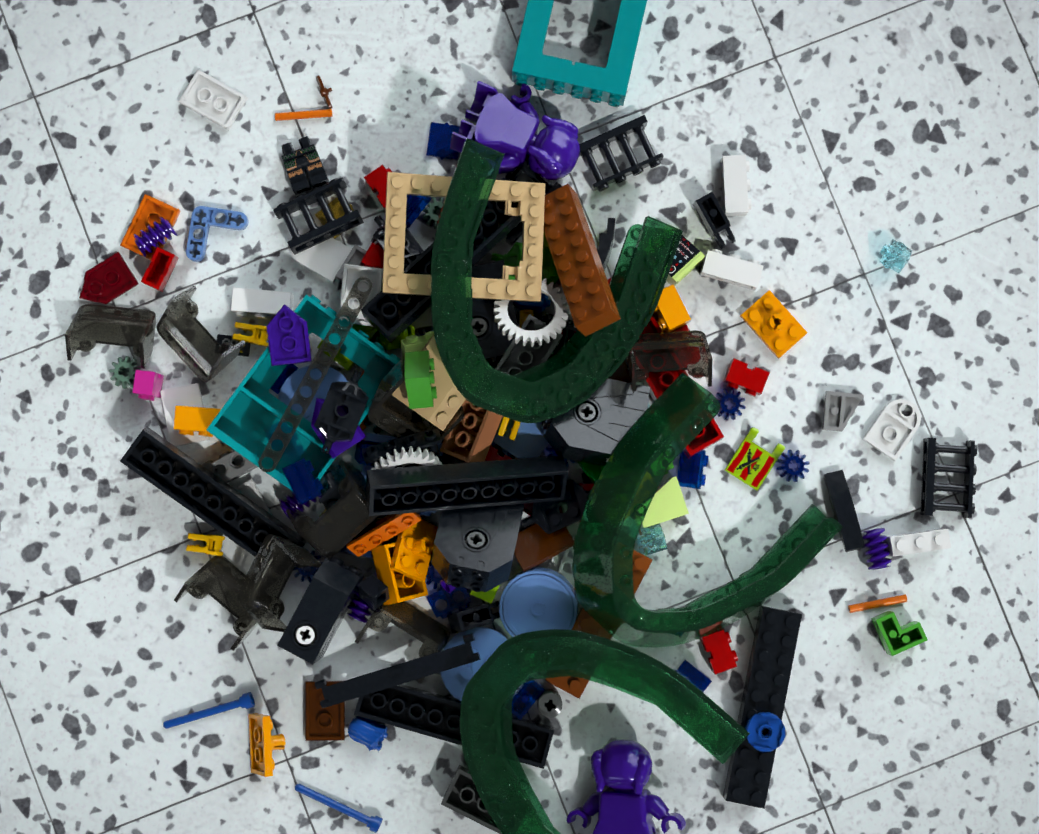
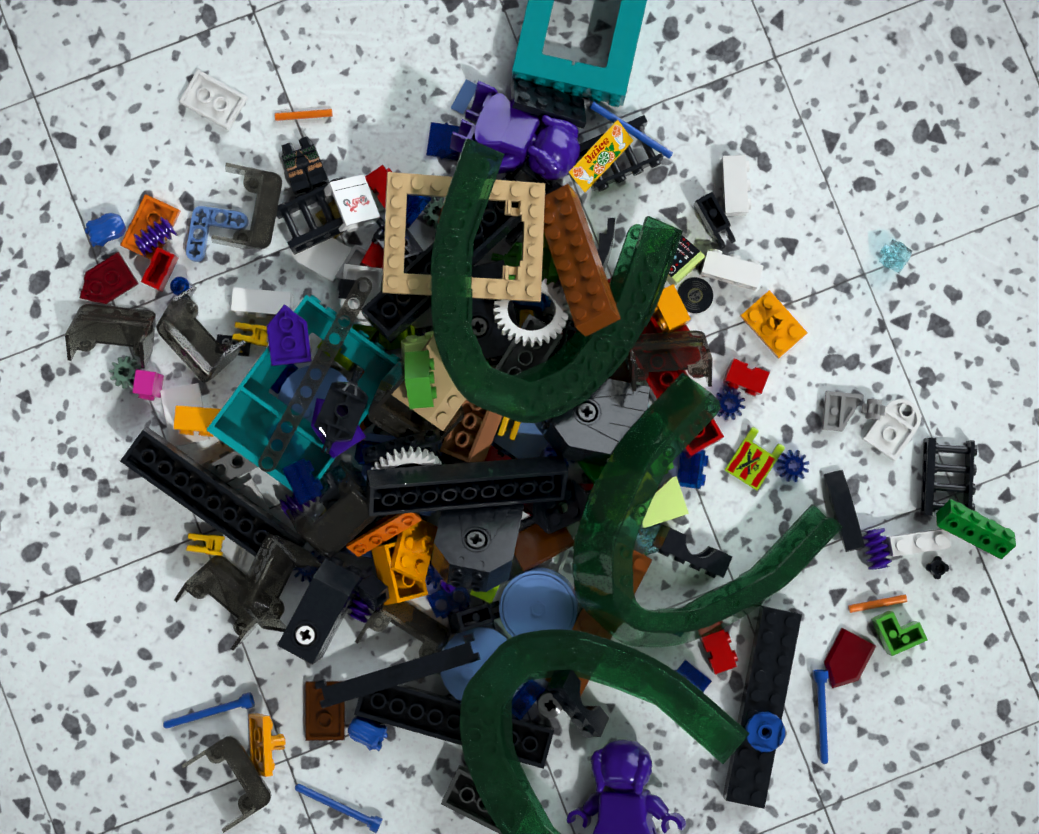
reddish brown piece [316,75,333,109] -> none
none -> blue piece [85,213,126,247]
none -> clear blue brick [170,277,193,298]
none -> clear smoke windscreen [182,735,272,833]
none -> clear smoke windscreen [211,163,282,249]
none -> white panel [324,175,380,232]
none -> black plate [338,279,361,300]
none -> medium blue sticker [451,79,477,114]
none -> black plate [510,78,586,129]
none -> black arch [547,669,609,738]
none -> sticker [569,120,633,192]
none -> blue piece [589,101,673,159]
none -> black arch [652,524,733,578]
none -> black sticker [678,277,713,313]
none -> blue piece [813,670,829,764]
none -> dark red tile [824,628,876,689]
none -> light grey gear [861,399,886,420]
none -> black plate [925,556,949,579]
none -> green brick [936,499,1016,560]

